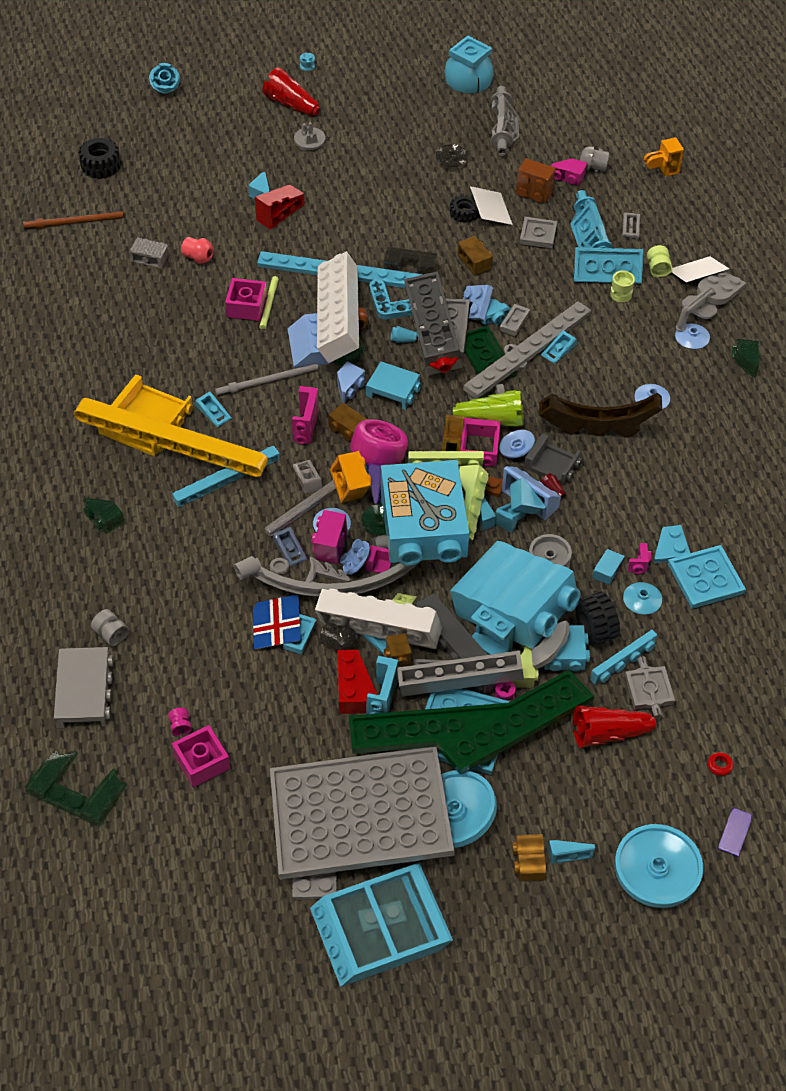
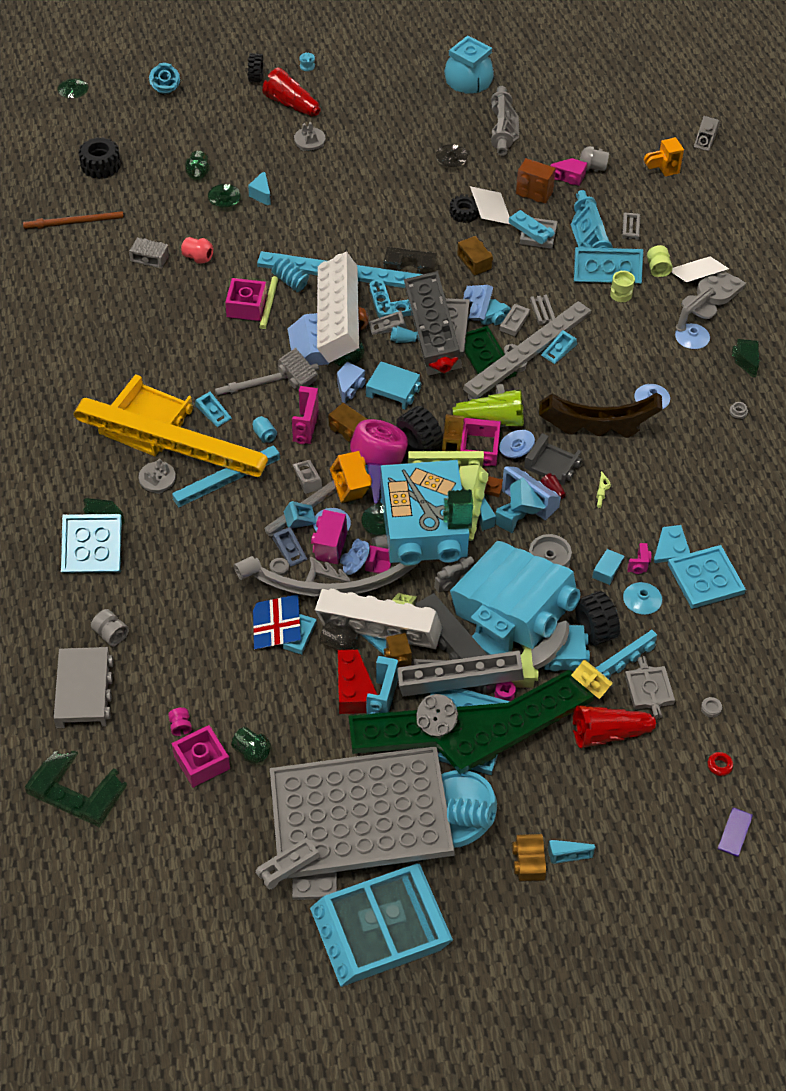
red wedge [255,185,305,230] -> none
medium azure dish [614,824,703,908] -> none
none -> clear green dish [57,78,88,98]
none -> plate [61,514,122,573]
none -> light grey plate [138,458,176,494]
none -> clear green piece [185,151,209,180]
none -> clear green dish [208,184,241,208]
none -> clear green piece [231,727,271,764]
none -> black tyre [248,53,264,82]
none -> medium azure brick [252,416,277,443]
none -> light grey plate [256,837,320,889]
none -> medium azure piece [271,258,309,292]
none -> light grey brick [278,348,318,390]
none -> medium azure slope [284,501,317,529]
none -> light grey slope [369,311,407,335]
none -> black tyre [396,406,443,451]
none -> light grey plate [417,694,458,736]
none -> light grey plate [434,556,474,593]
none -> clear green brick [443,489,473,529]
none -> medium azure piece [447,798,496,830]
none -> medium azure plate [509,210,555,244]
none -> light grey tile [530,295,555,325]
none -> light yellow hips [571,659,613,699]
none -> yellowish green hand [596,472,611,508]
none -> light grey slope [694,116,721,151]
none -> light grey tile [701,697,722,718]
none -> light grey plate [729,402,748,419]

